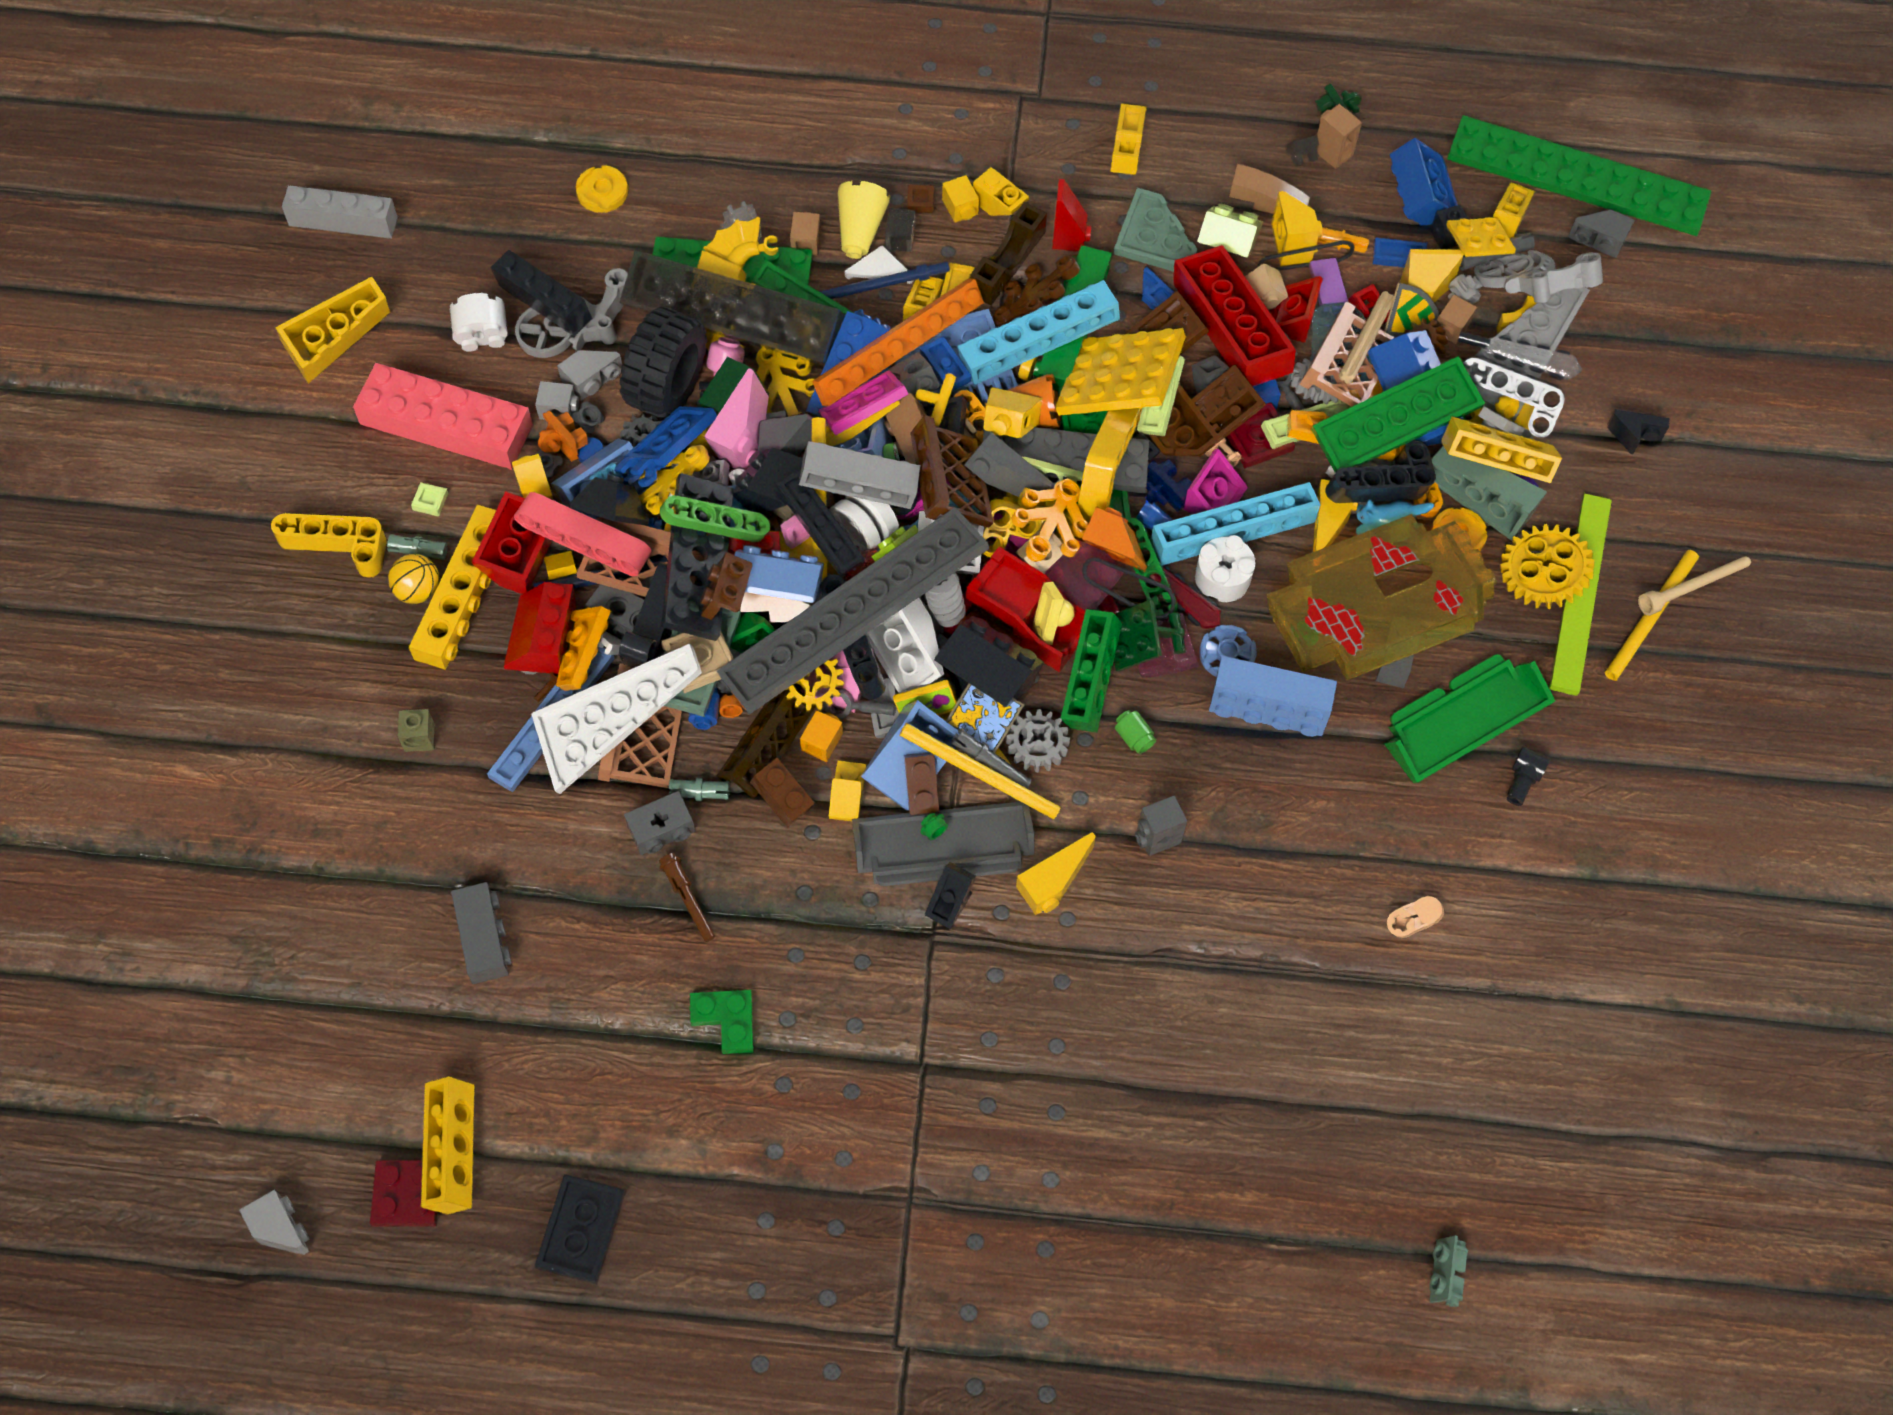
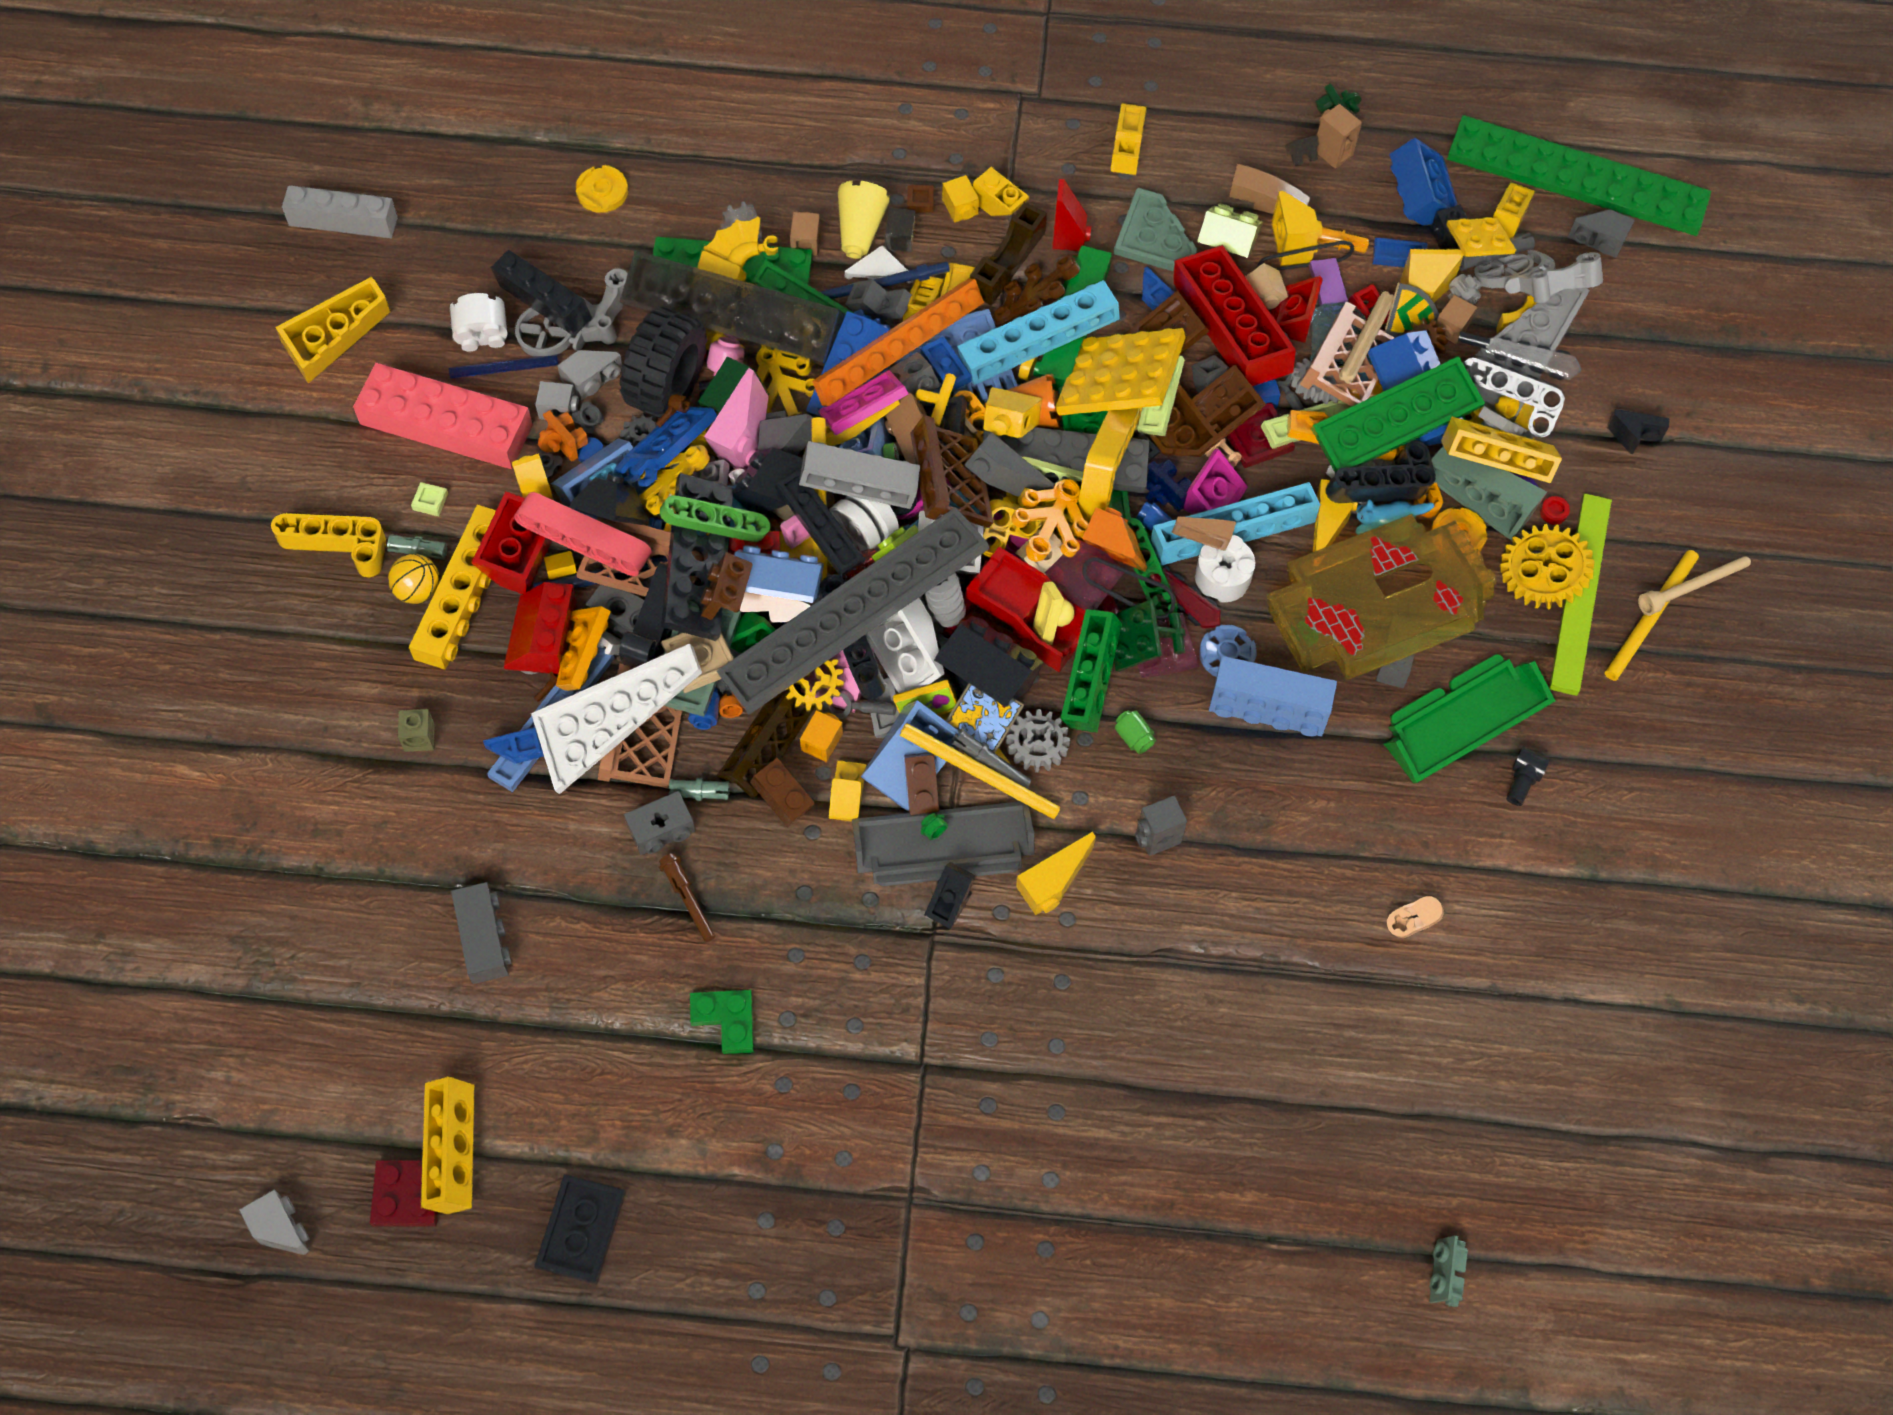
none -> clear blue bar [449,355,559,378]
none -> blue tile [483,727,544,764]
none -> reddish brown hand [655,394,690,428]
none -> dark grey brick [845,279,912,326]
none -> medium nougat slope [1172,516,1236,551]
none -> red tile [1540,496,1570,525]

